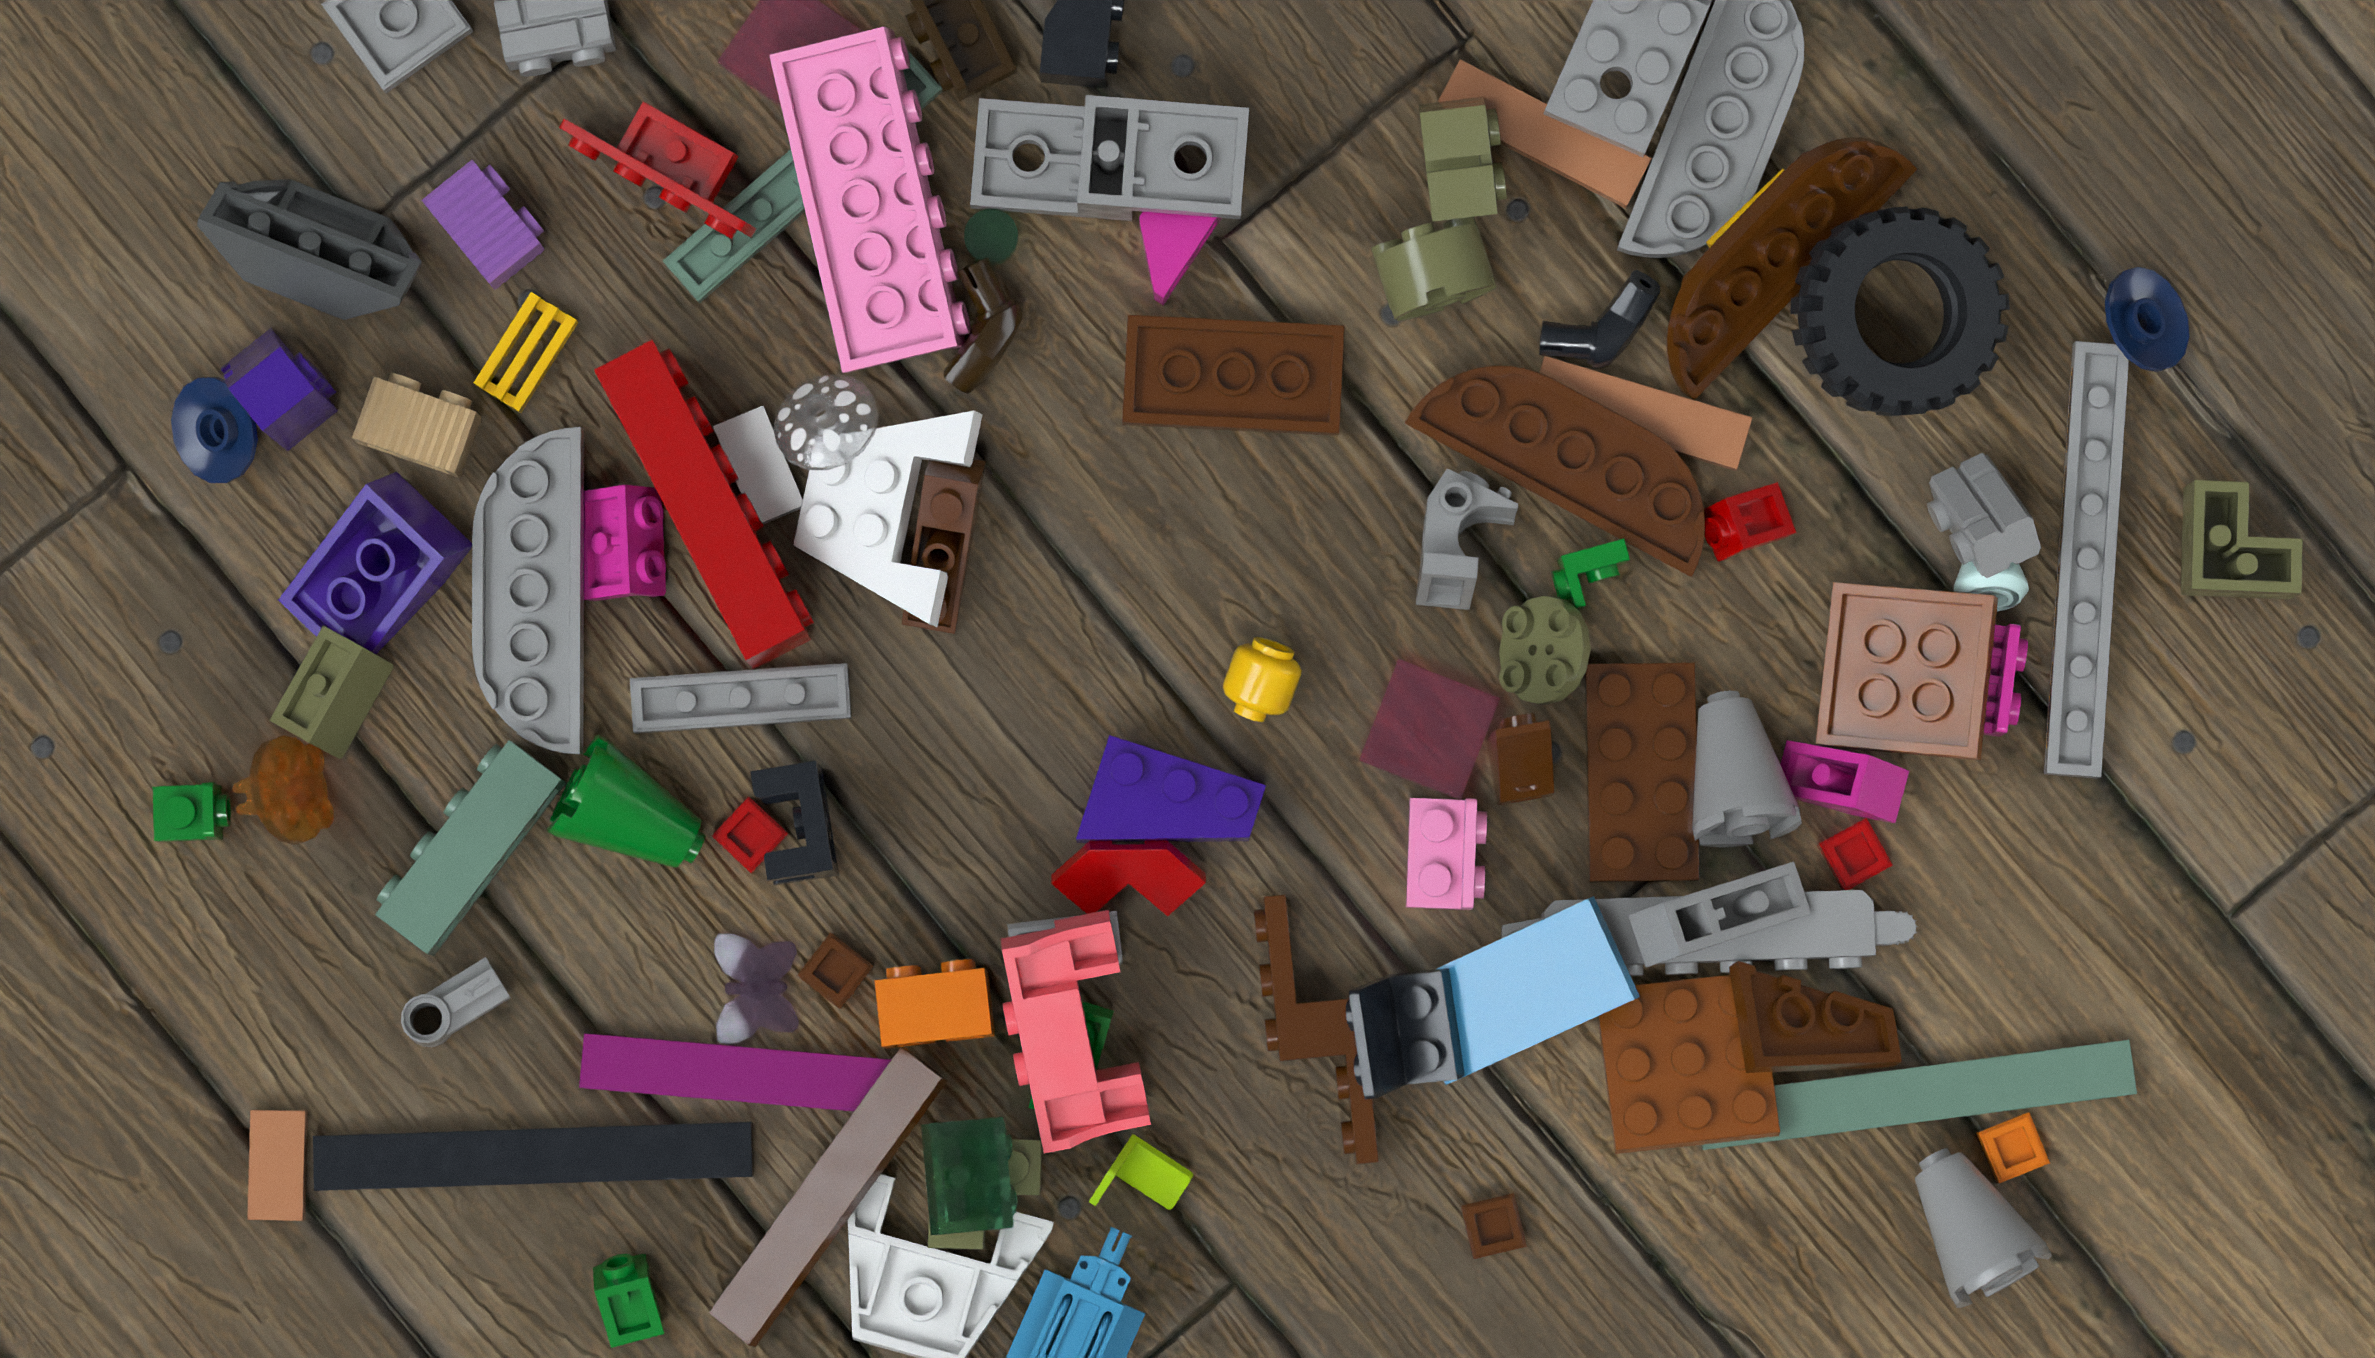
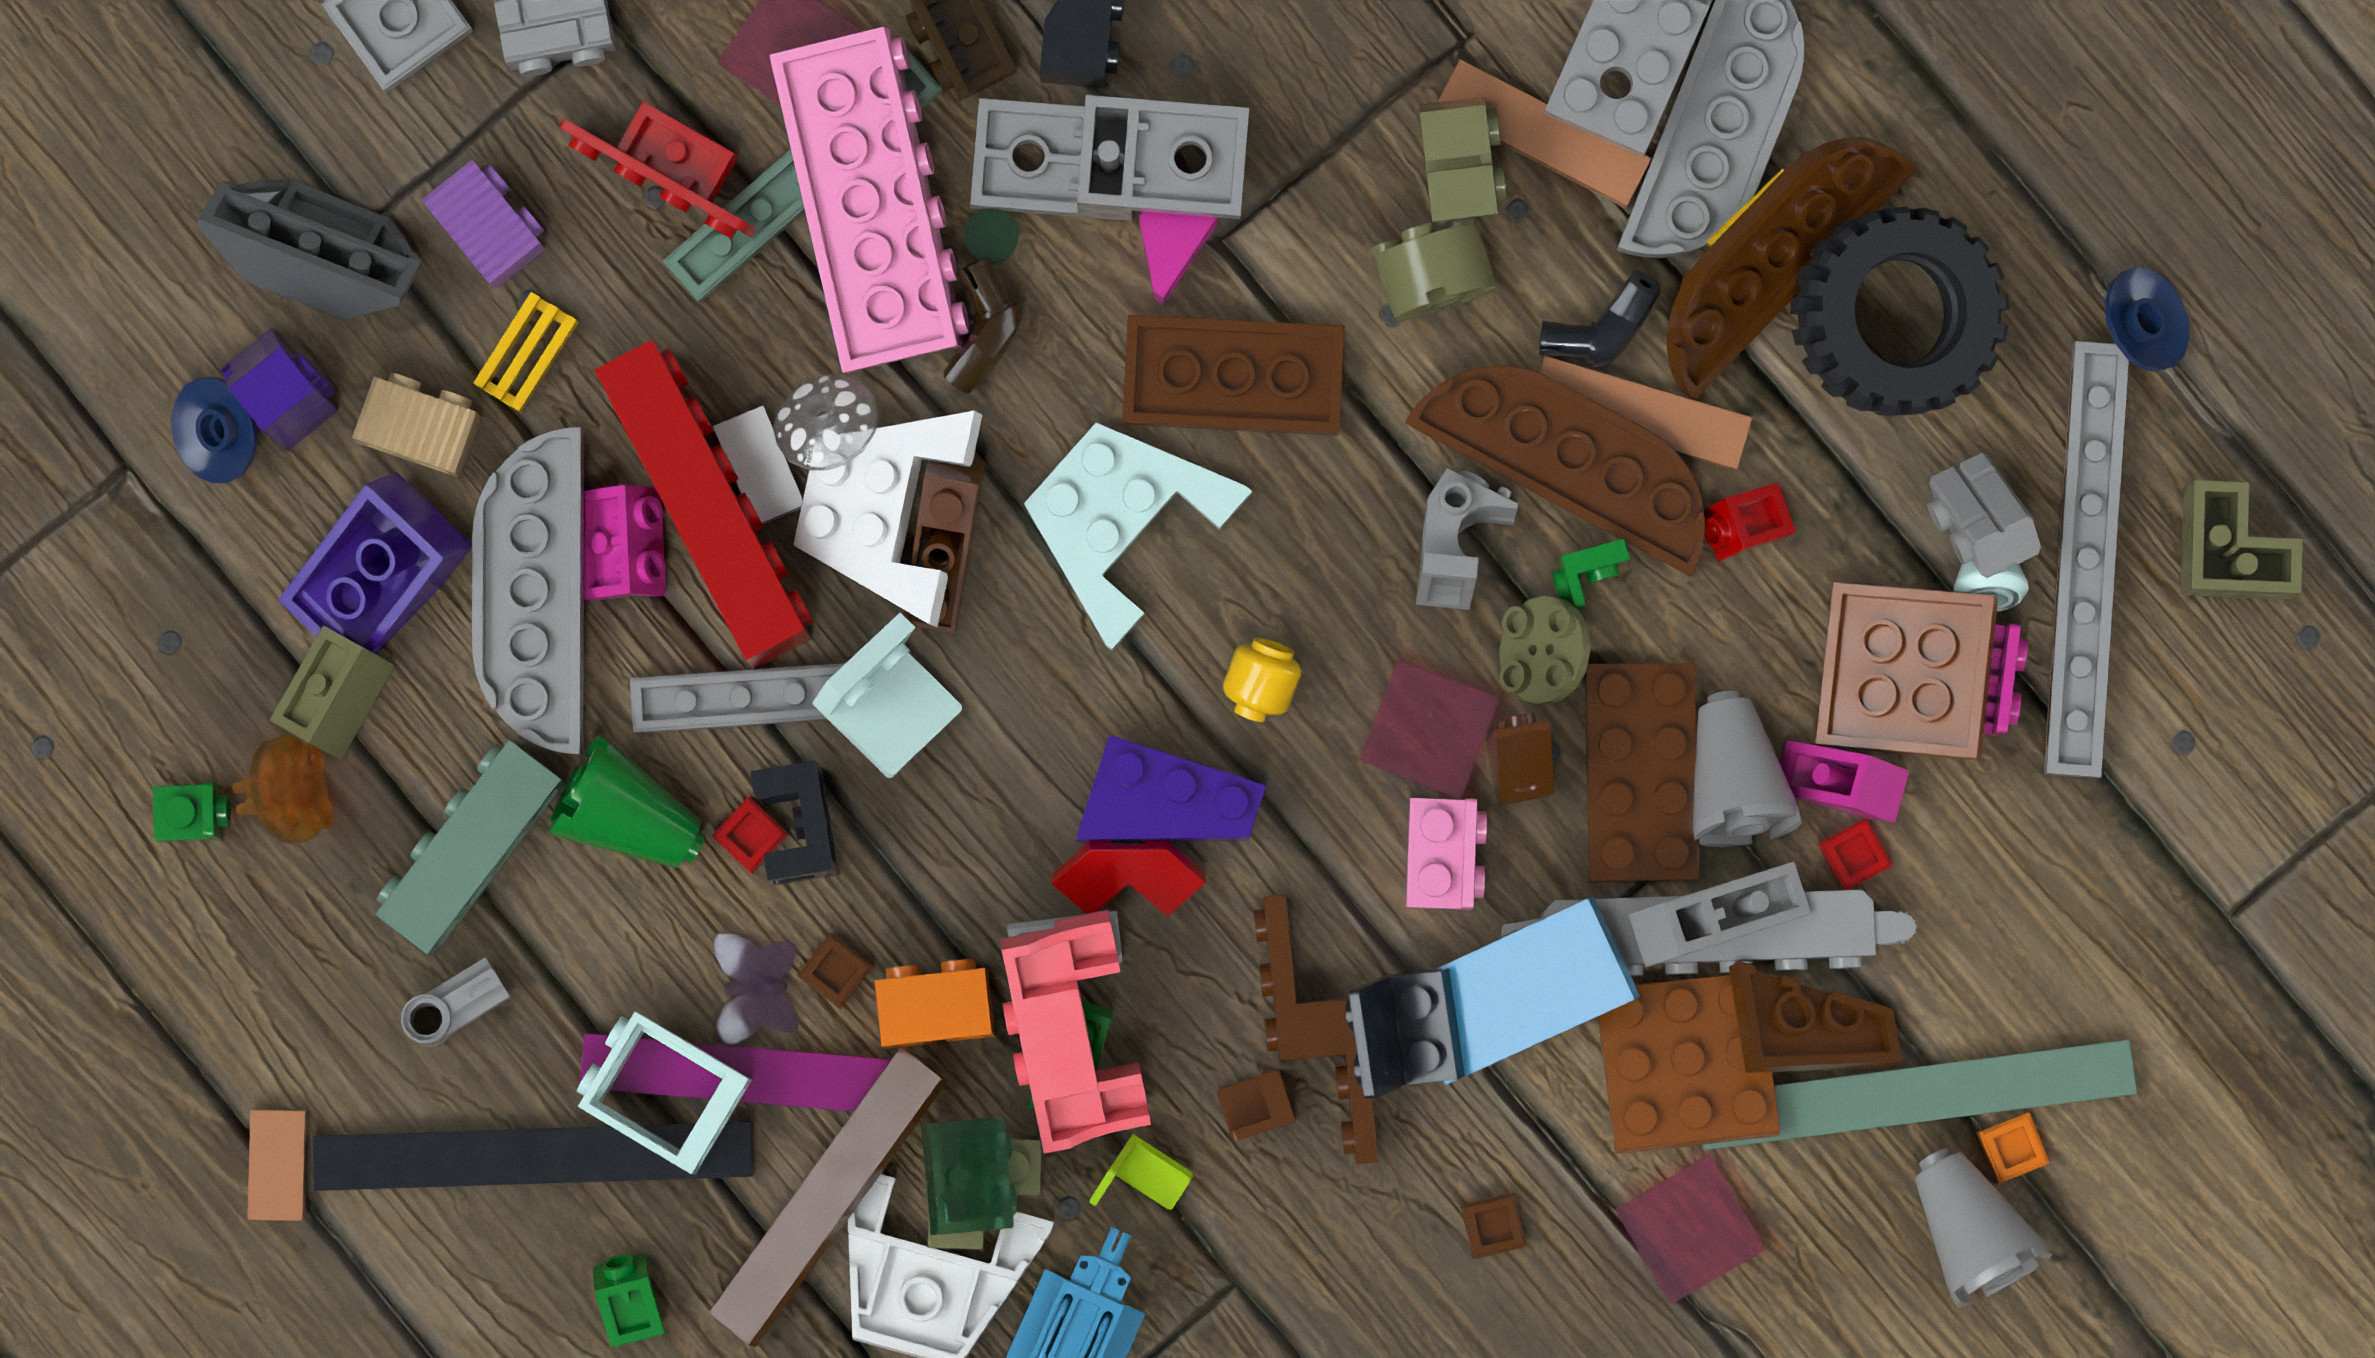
none -> light aqua window [577,1011,752,1174]
none -> light aqua bracket [812,613,962,778]
none -> light aqua wing [1024,423,1252,651]
none -> reddish brown panel [1217,1069,1296,1142]
none -> clear pink tile [1614,1154,1765,1305]

